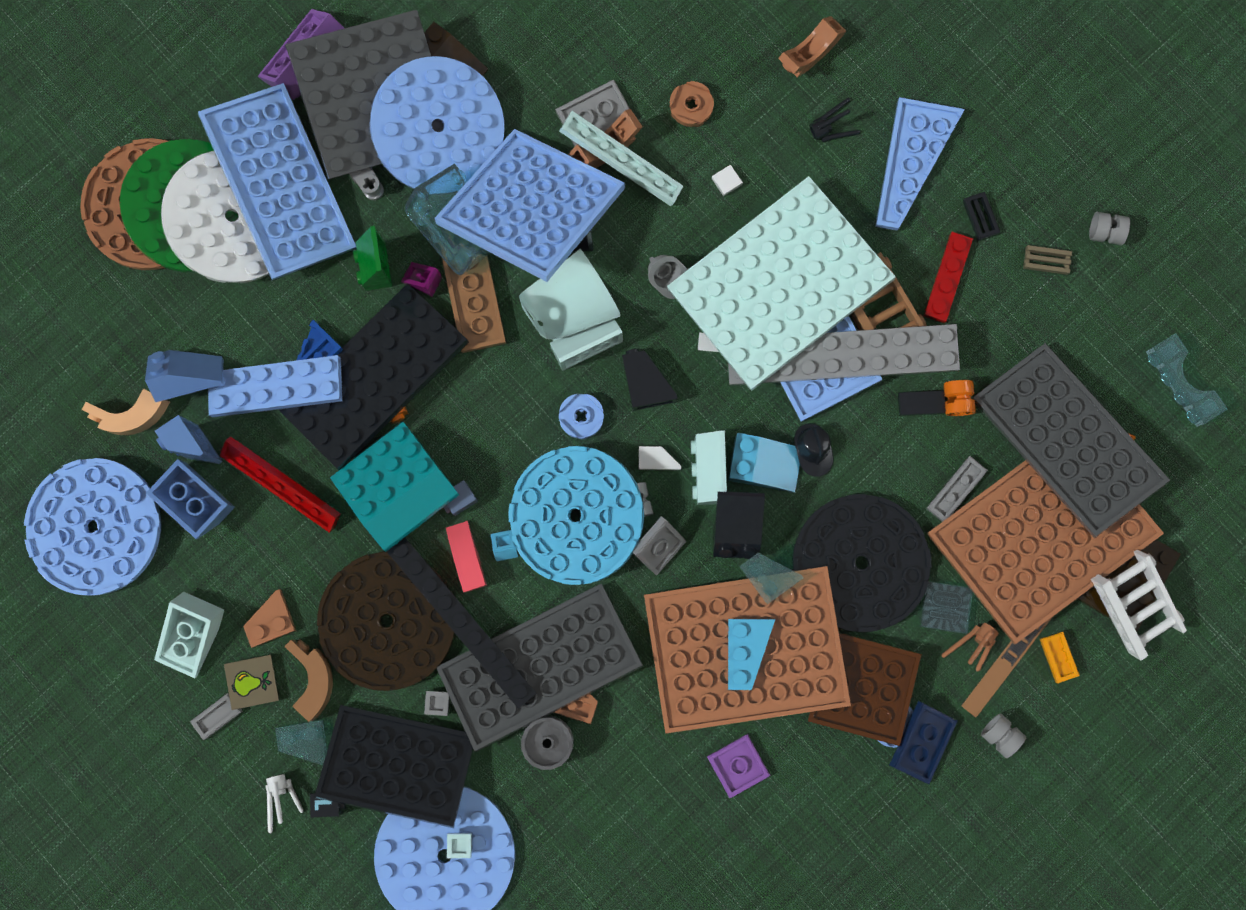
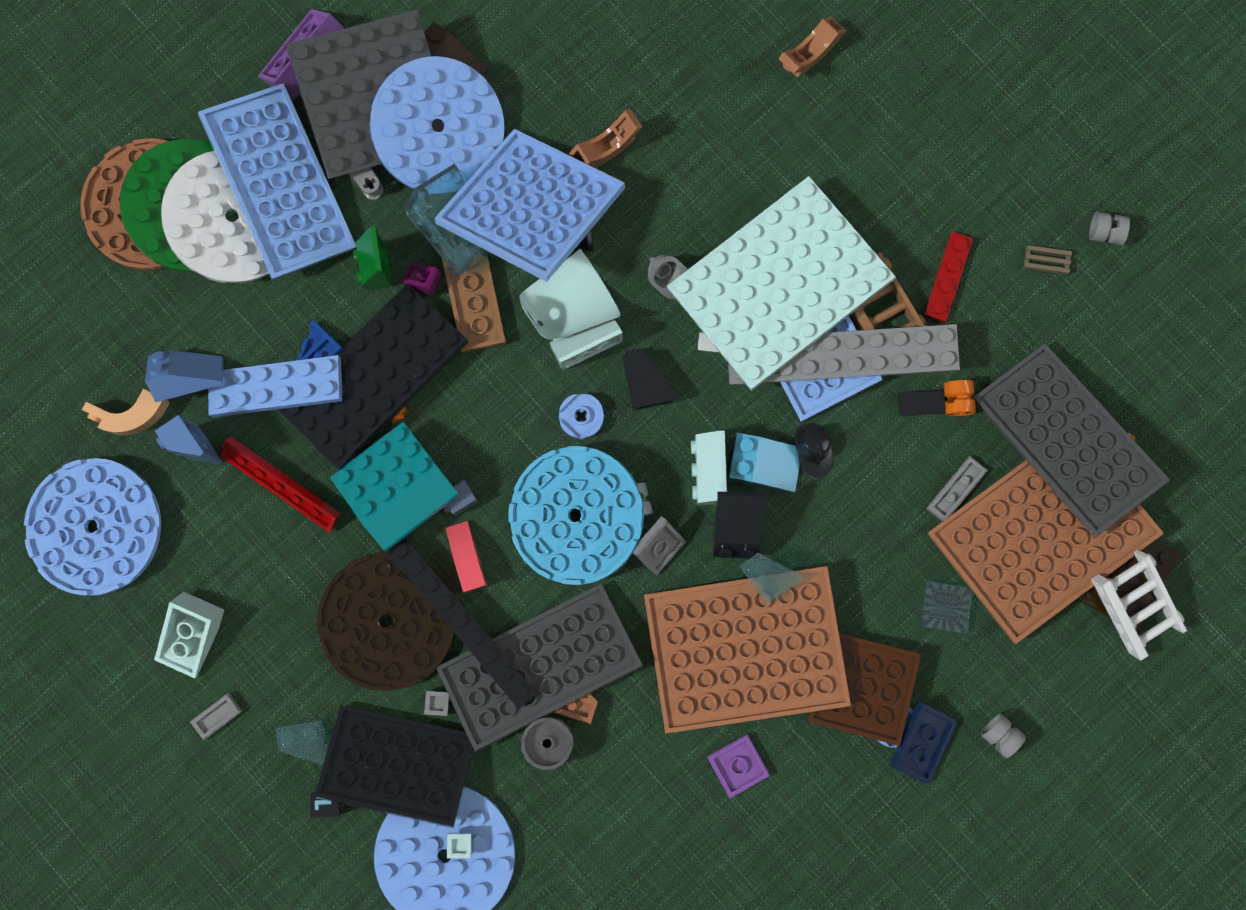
medium blue slope [146,459,235,539] -> none
dark tan tile [224,655,279,710] -> none
nougat wing [243,589,296,648] -> none
white plant [266,774,304,833] -> none
medium nougat arch [285,640,333,722] -> none
medium azure slope [491,530,518,561] -> none
light grey tile [555,80,630,146] -> none
light aqua plate [559,111,683,206] -> none
white tile [639,446,681,470] -> none
nougat plate [670,81,714,127] -> none
white tile [712,165,743,196] -> none
medium azure wing [728,619,775,690] -> none
black plate [792,494,931,632] -> none
black plant [809,98,860,143] -> none
light blue wing [875,97,965,231] -> none
nougat plant [941,623,999,671] -> none
medium nougat sticker [962,617,1052,717] -> none
black tile [963,192,1001,241] -> none
light orange plate [1040,632,1080,683] -> none
clear light blue arch [1146,333,1228,427] -> none

